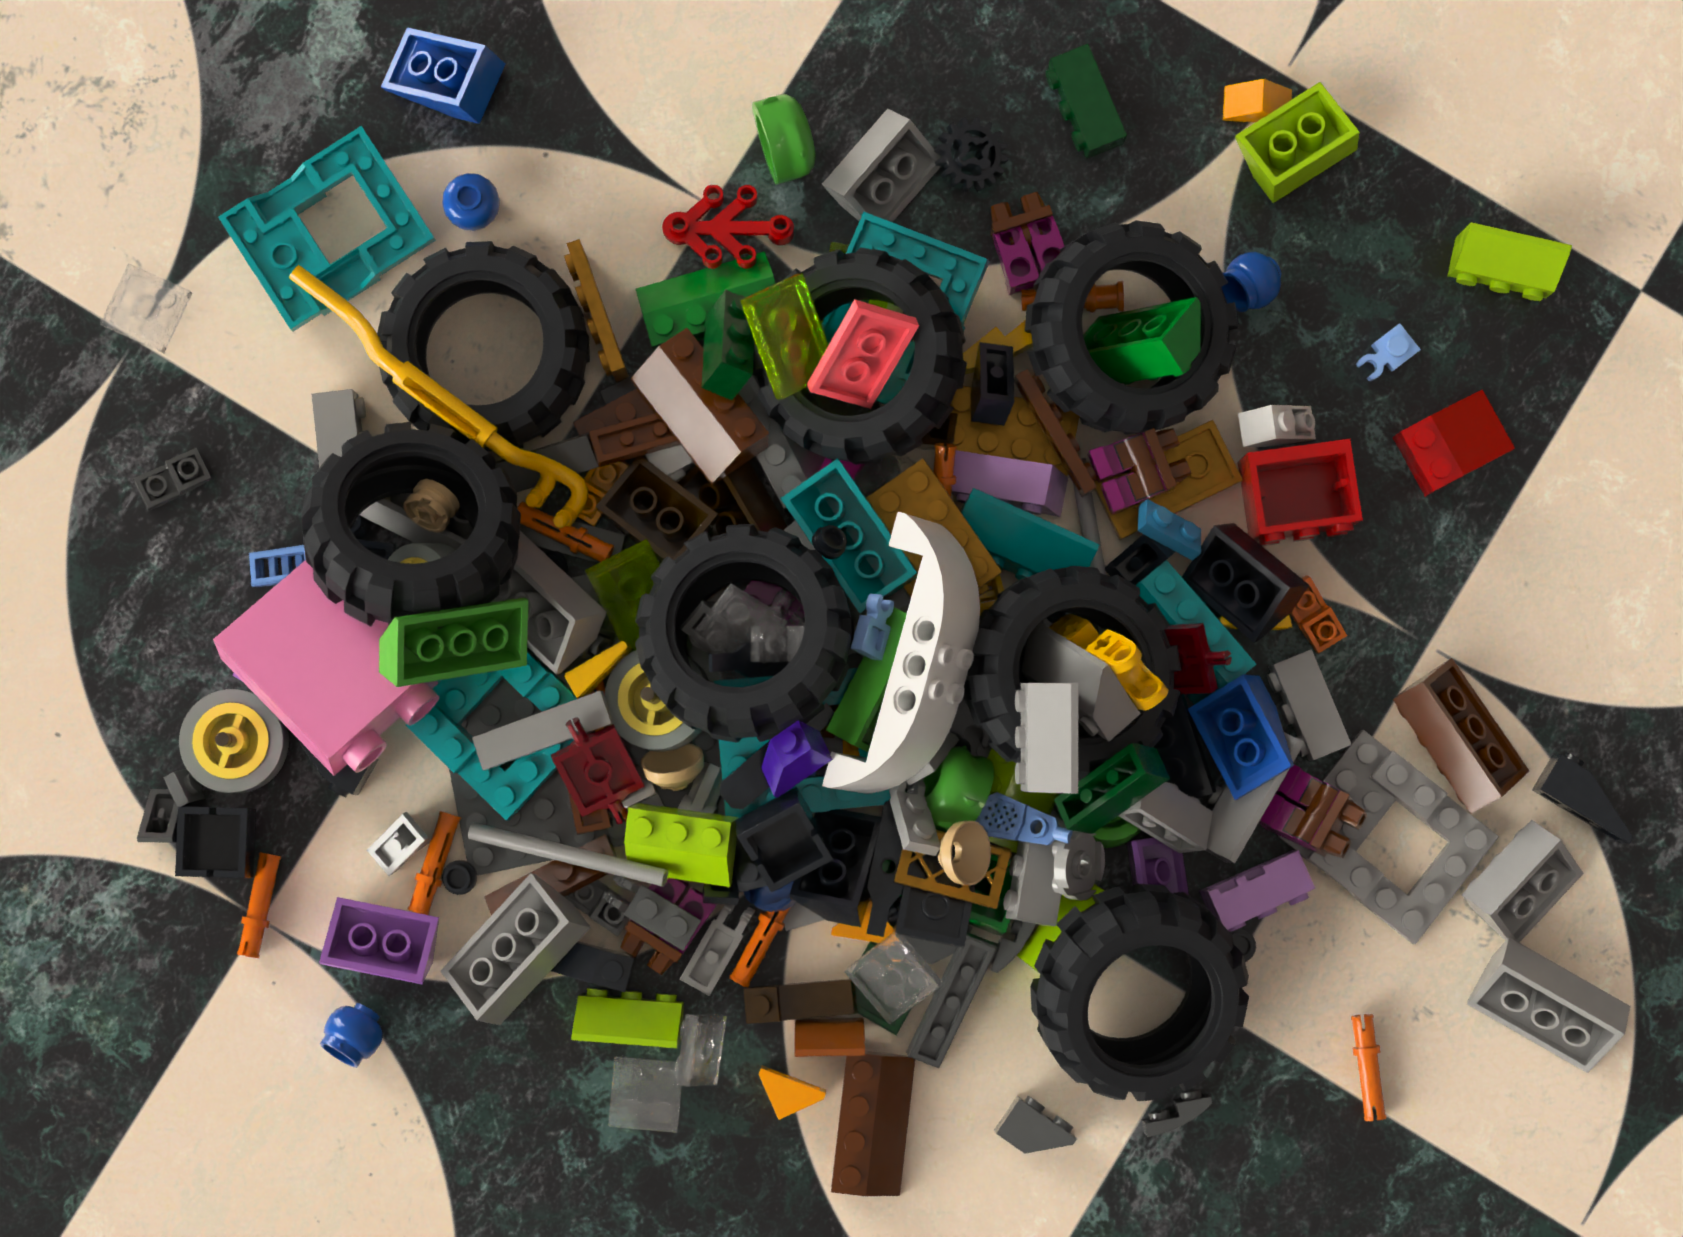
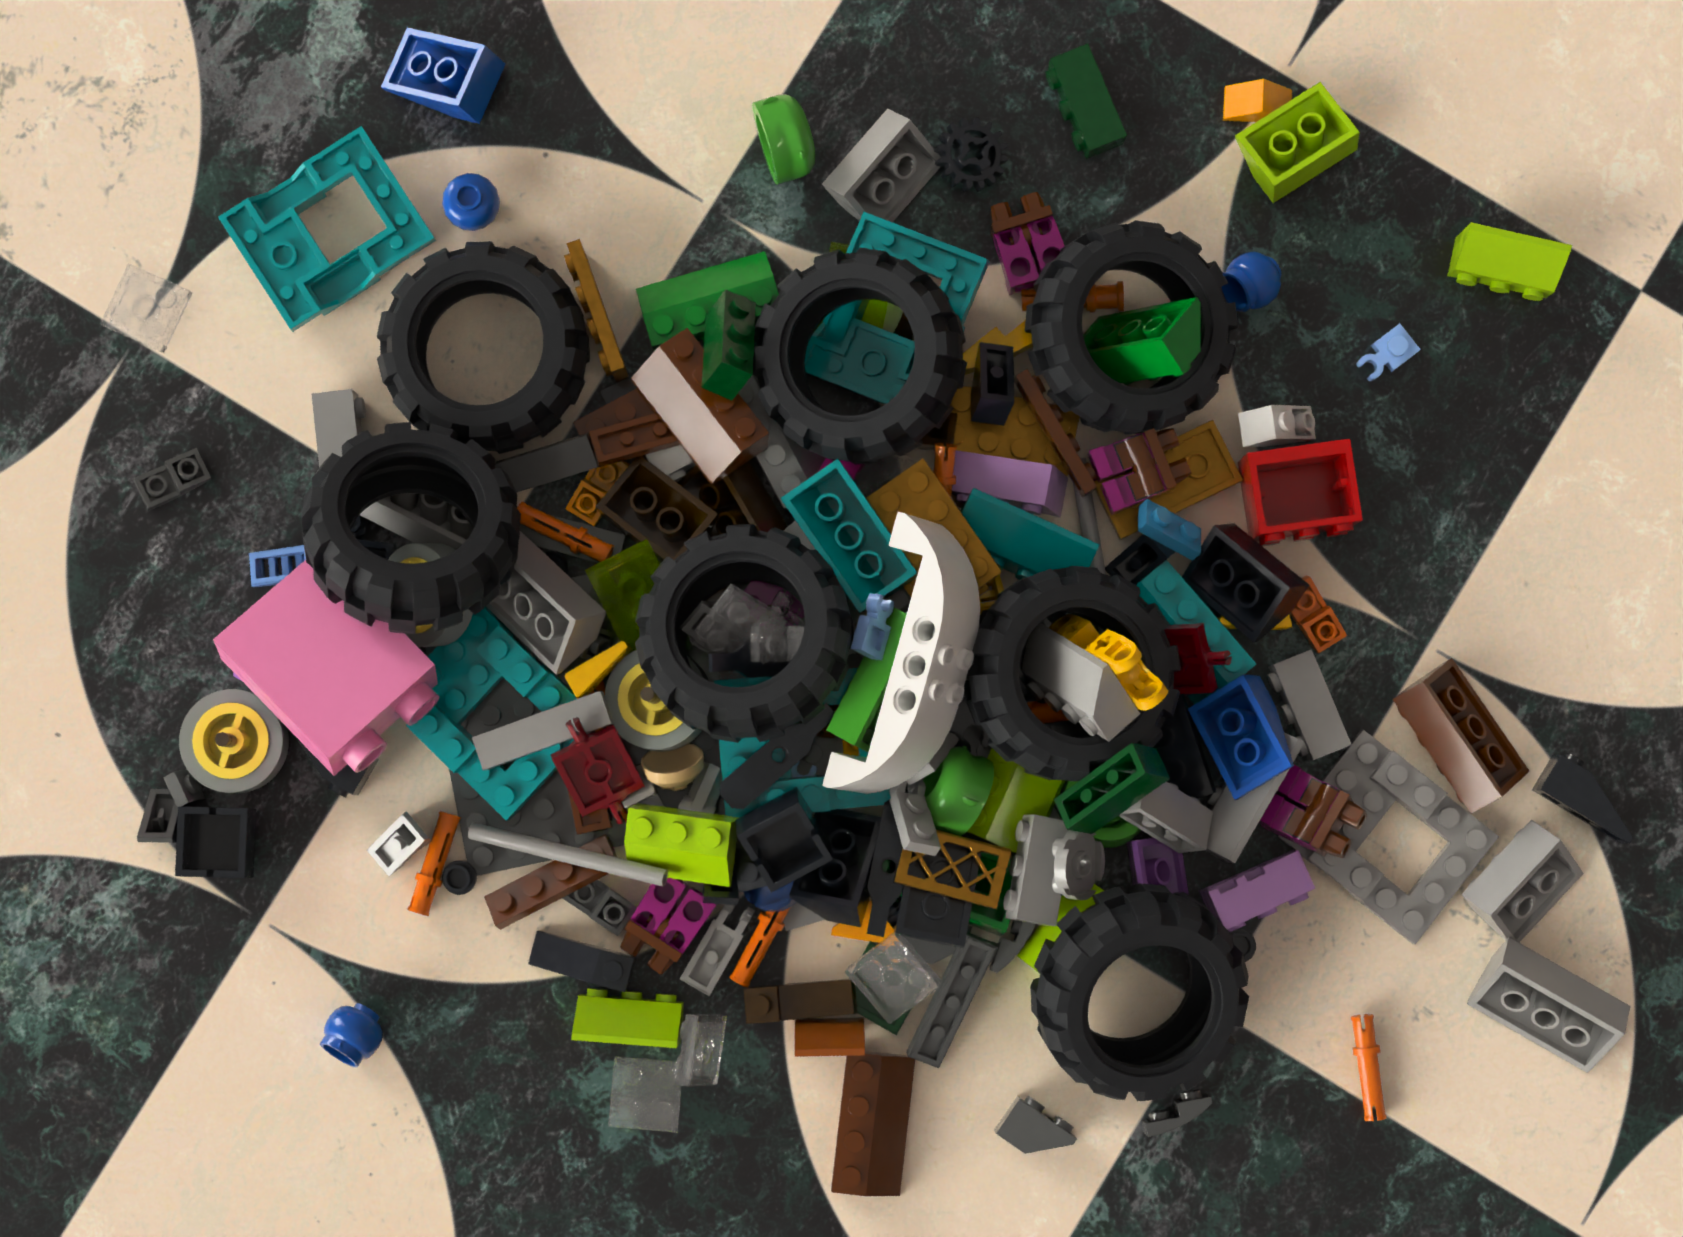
orange pin [237,852,281,958] -> none
yellow piece [289,265,588,528] -> none
medium lavender slope [319,897,439,984] -> none
bright green slope [379,598,528,687] -> none
tan wheel [403,479,459,533] -> none
light grey slope [441,873,591,1025] -> none
dark grey hinge [602,875,702,951] -> none
red plant [662,185,794,269] -> none
clear neon green tile [740,273,829,399] -> none
light orange slope [759,1065,826,1120] -> none
dark purple slope [761,720,833,798] -> none
coral plate [807,299,919,409] -> none
black plate [812,525,847,559] -> none
tan piece [938,820,991,885] -> none
medium blue piece [976,792,1073,845] -> none
slope [1015,683,1078,794] -> none
red slope [1392,389,1515,496] -> none

